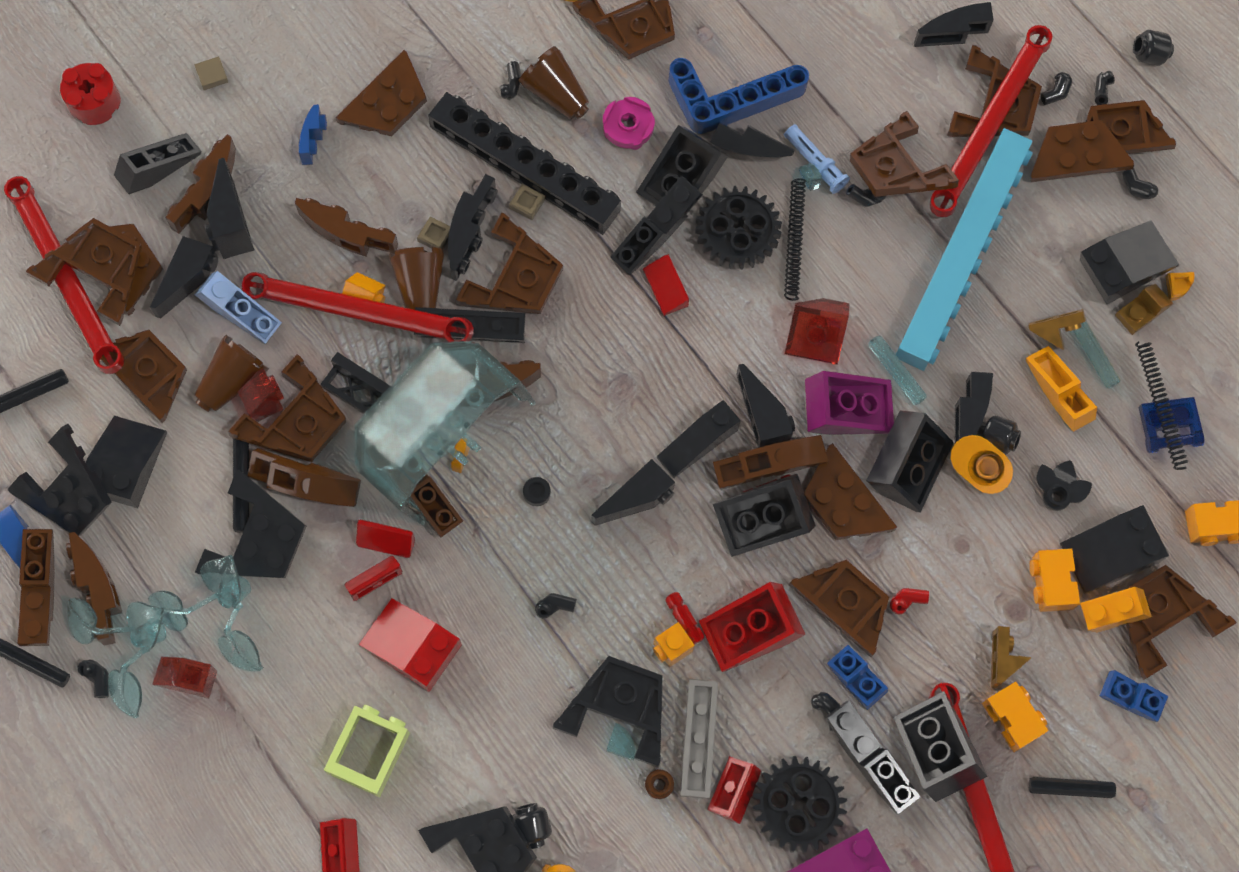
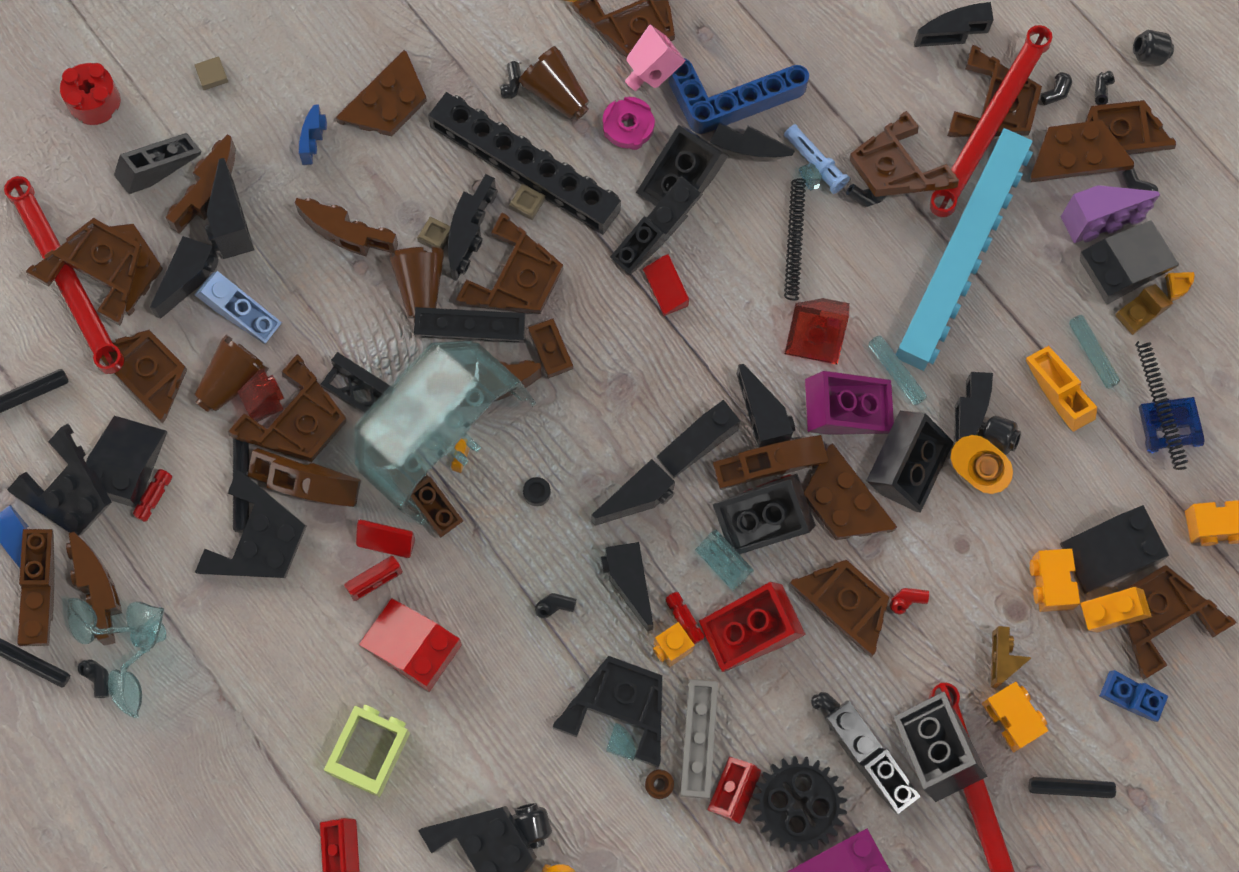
clear light blue plant [148,555,264,672] -> none
clear red slope [153,657,217,699] -> none
red piece [242,272,473,345] -> none
light orange brick [342,272,386,303] -> none
black gear [695,186,782,270] -> none
blue slope [827,645,888,710] -> none
pearl gold slope [1028,309,1086,350] -> none
black plate [1036,460,1092,511] -> none
none -> red axle [133,469,172,522]
none -> reddish brown plate [528,318,573,379]
none -> black slope [601,542,653,631]
none -> bright pink torso [625,25,686,91]
none -> clear light blue plate [695,530,754,591]
none -> medium lavender slope [1060,185,1160,244]

